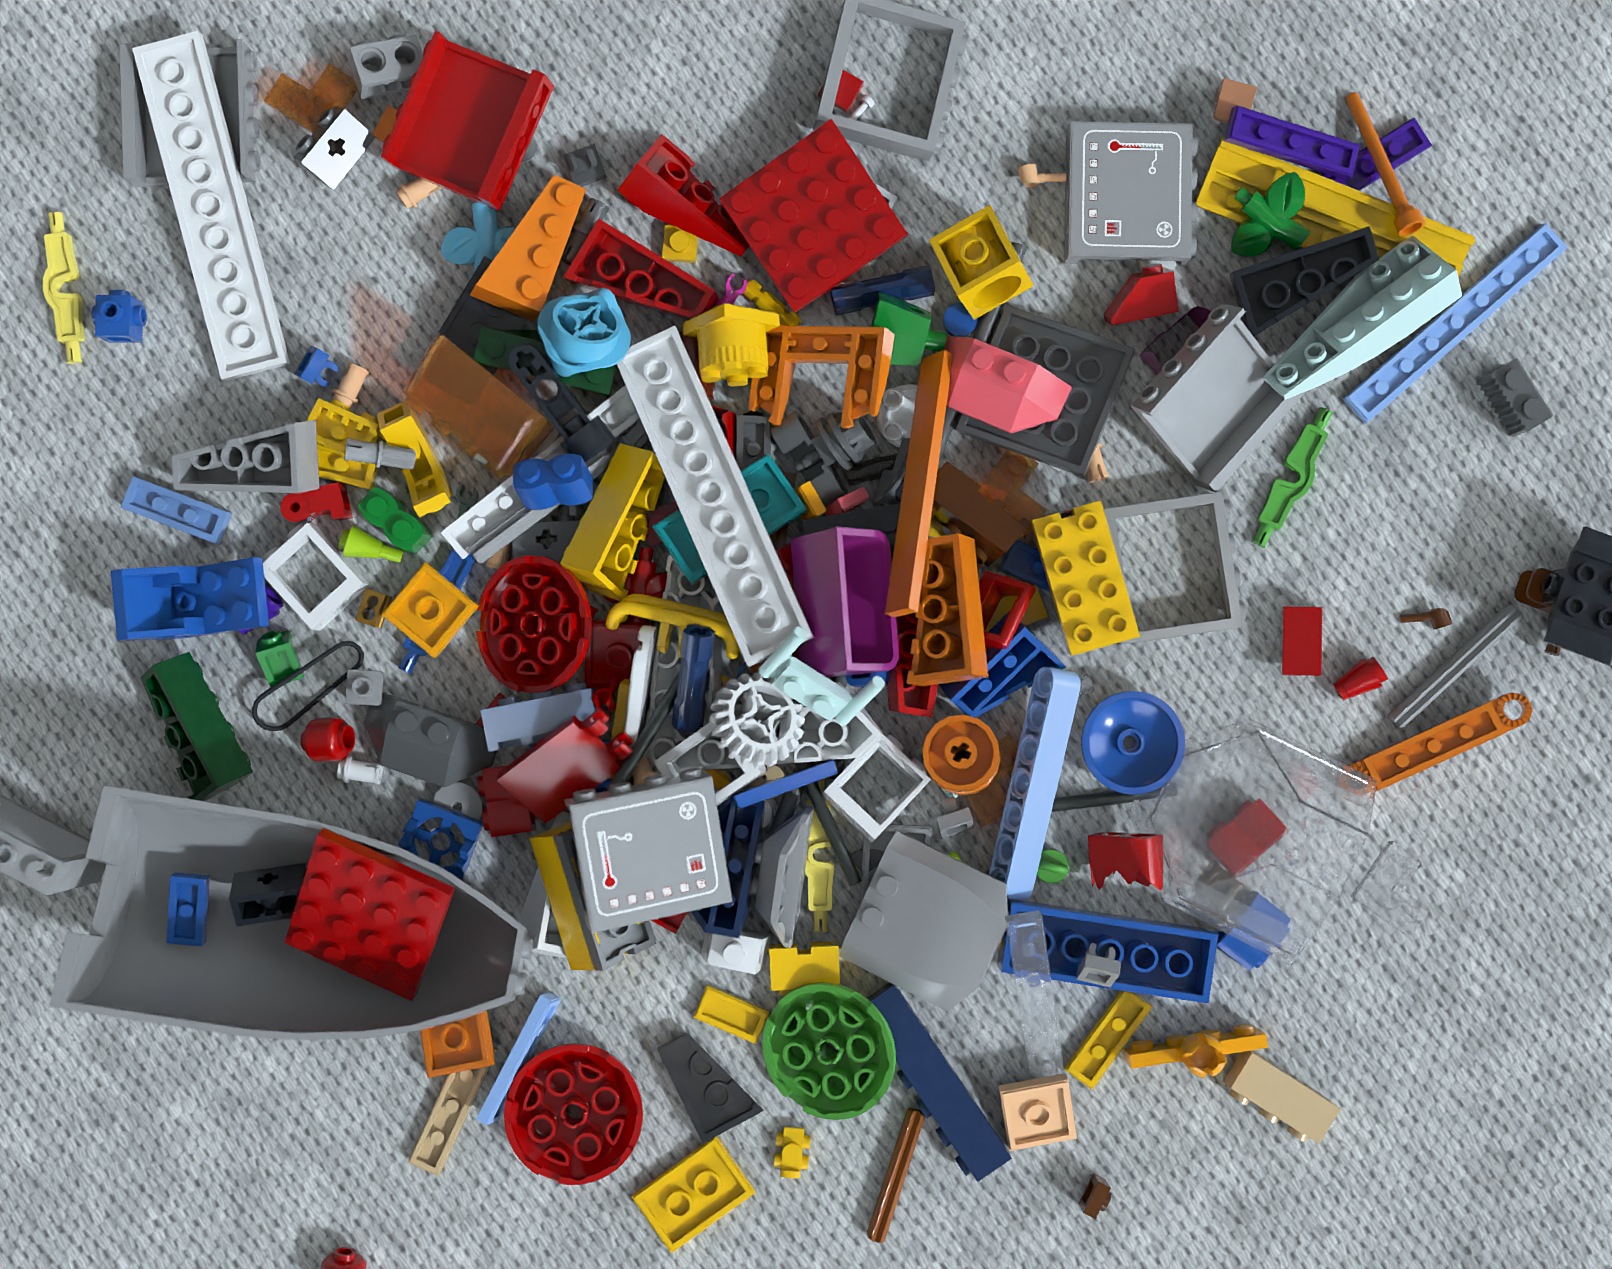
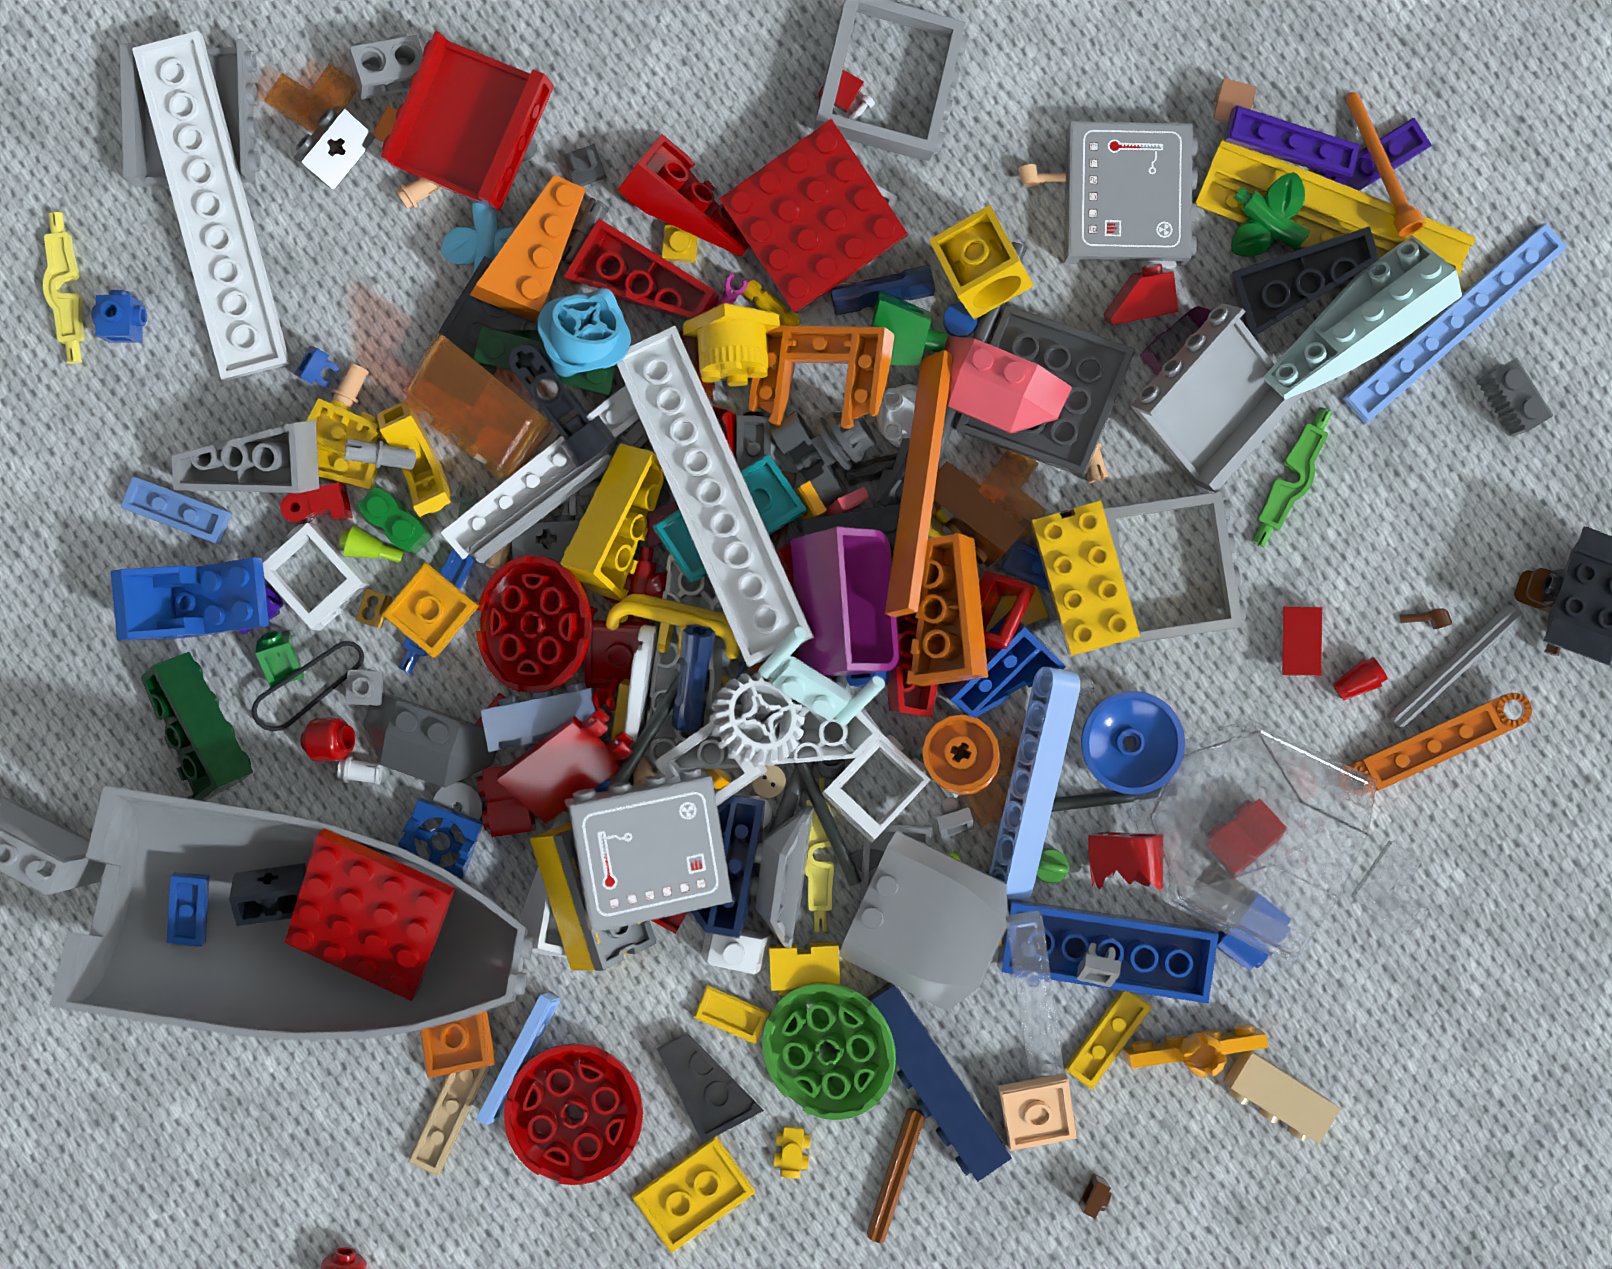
blue brick [513,454,593,510] -> none
blue tile [732,760,838,808] -> none

